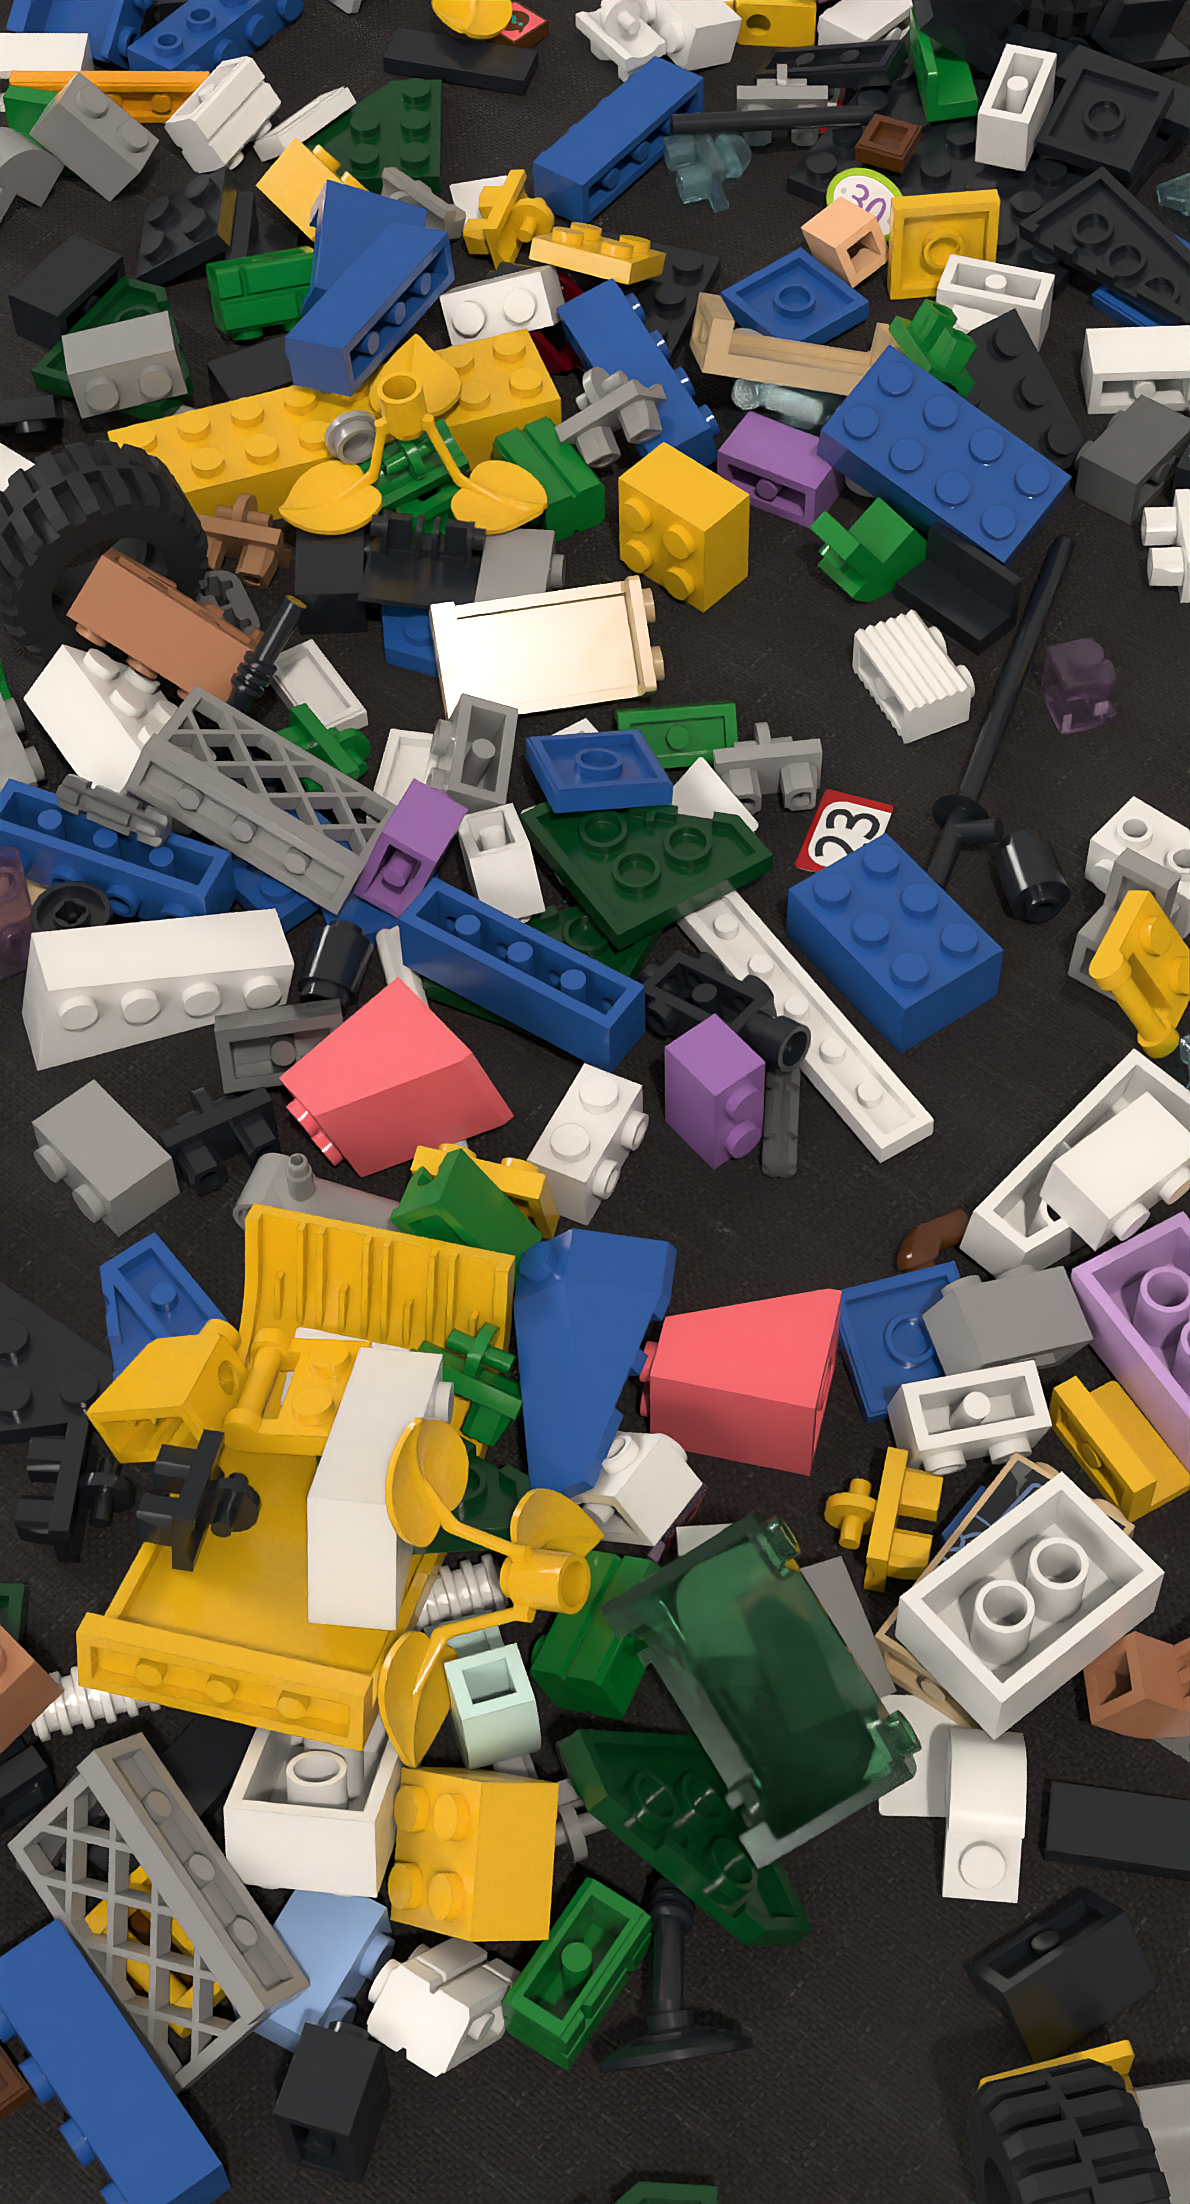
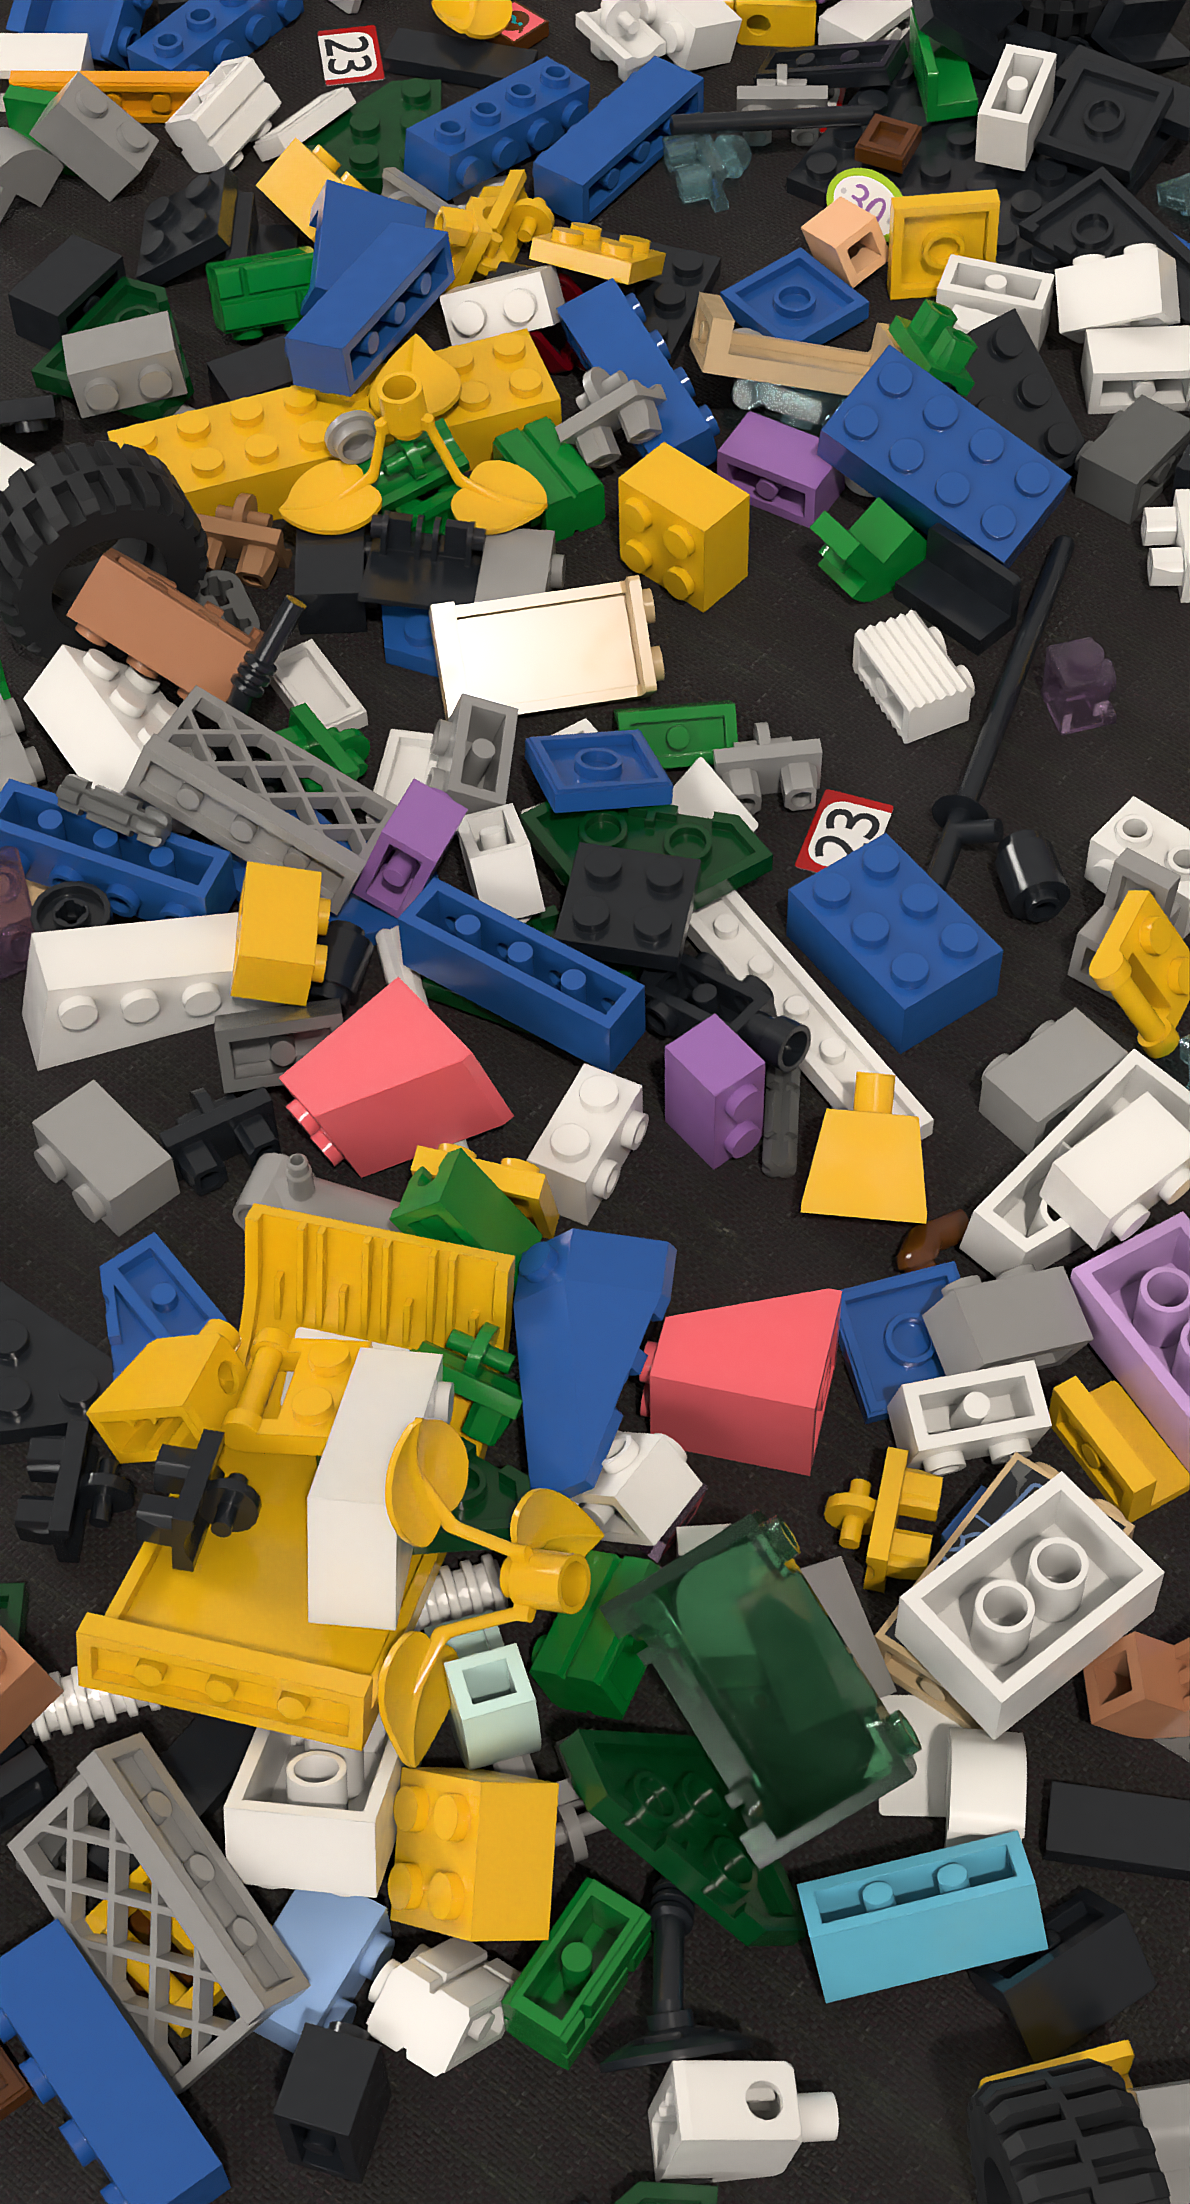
none -> yellow brick [230,861,331,1007]
none -> sticker [317,25,385,86]
none -> blue brick [403,56,590,201]
none -> yellow hips [433,196,509,294]
none -> black plate [554,842,701,972]
none -> white torso [648,2060,839,2185]
none -> medium azure brick [797,1830,1048,2003]
none -> yellow torso [801,1072,927,1224]
none -> light grey brick [979,1007,1129,1155]
none -> white brick [1055,243,1180,344]

